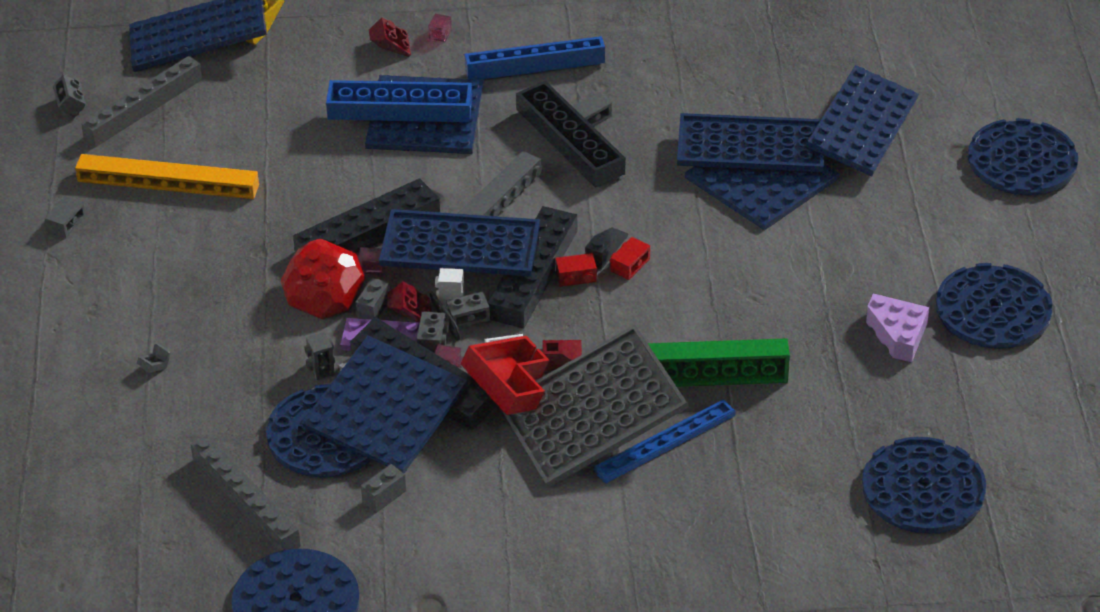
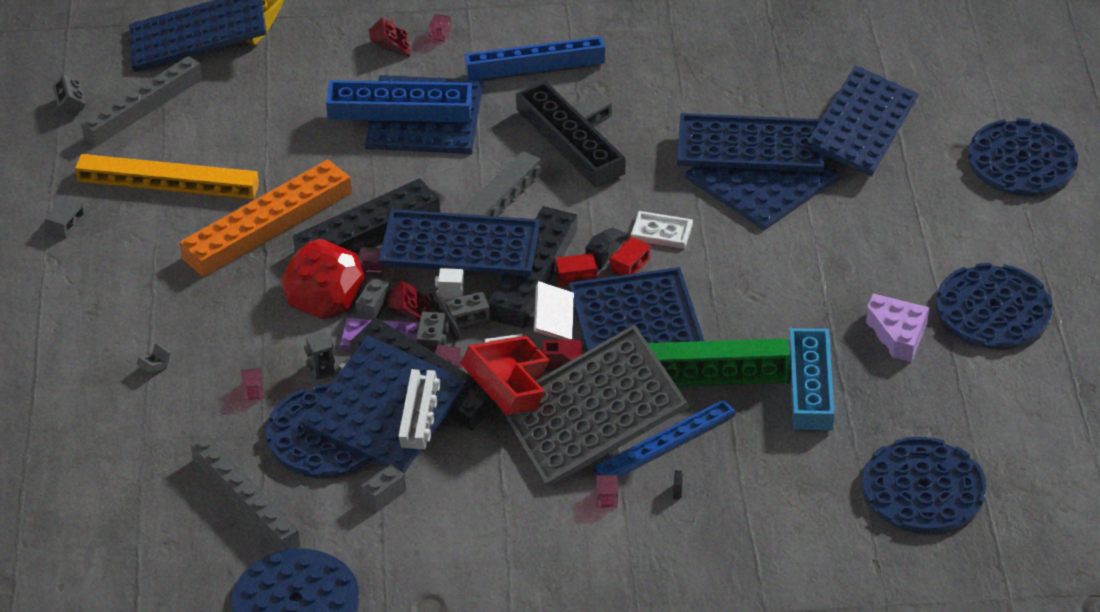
none -> orange brick [179,159,352,277]
none -> clear pink brick [241,368,264,400]
none -> white brick [399,369,440,449]
none -> white tile [534,282,573,340]
none -> dark blue plate [569,267,705,351]
none -> clear pink brick [596,475,618,508]
none -> white tile [630,211,693,249]
none -> black tile [673,470,683,499]
none -> dark azure brick [789,328,834,430]

